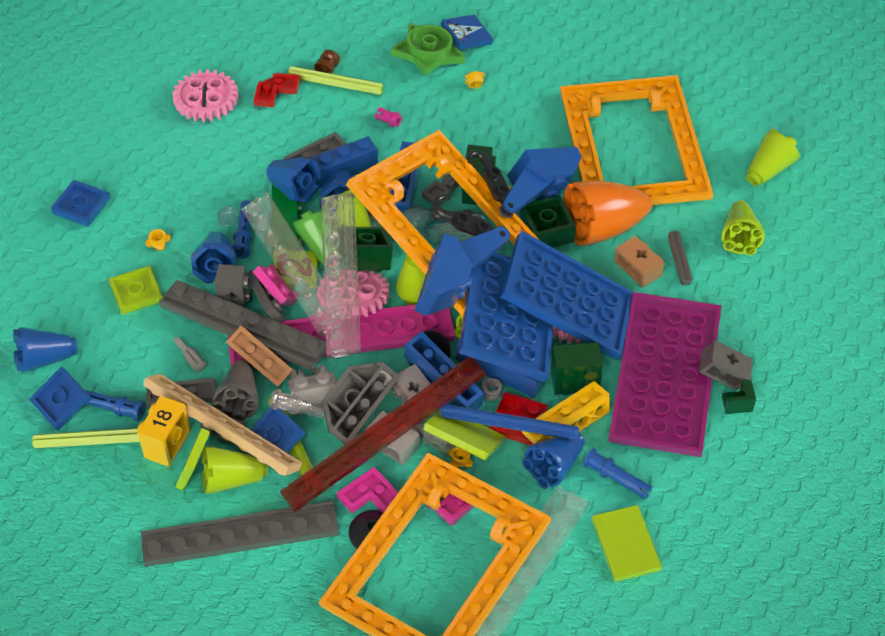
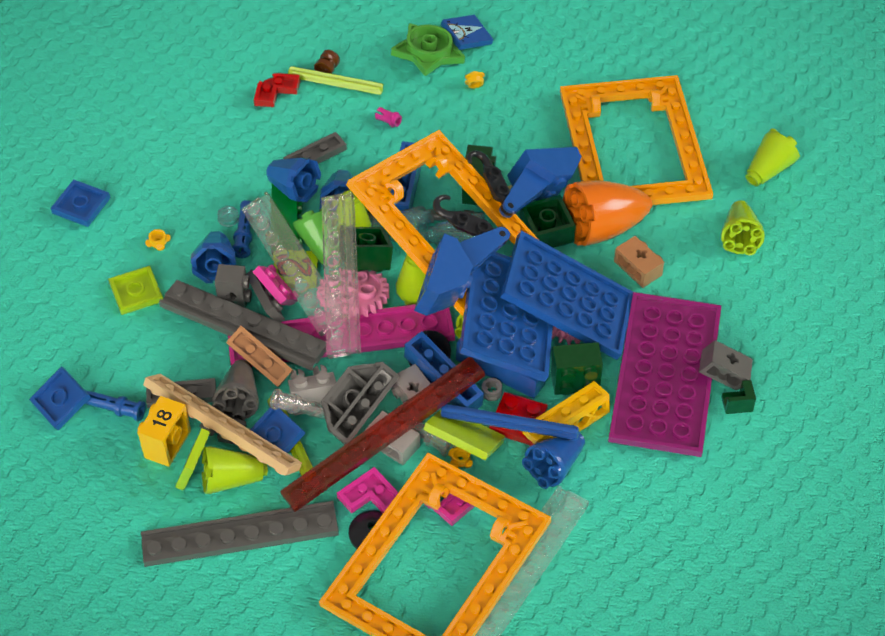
blue cone [13,327,77,372] -> none
lime axle [32,428,140,448] -> none
bright pink gear [173,69,238,122] -> none
light grey axle [174,337,206,372] -> none
blue brick [308,136,378,189] -> none
dark grey plate [421,174,459,205] -> none
blue pin [583,448,653,500] -> none
lime tile [591,505,662,582] -> none
dark grey axle [668,231,693,285] -> none

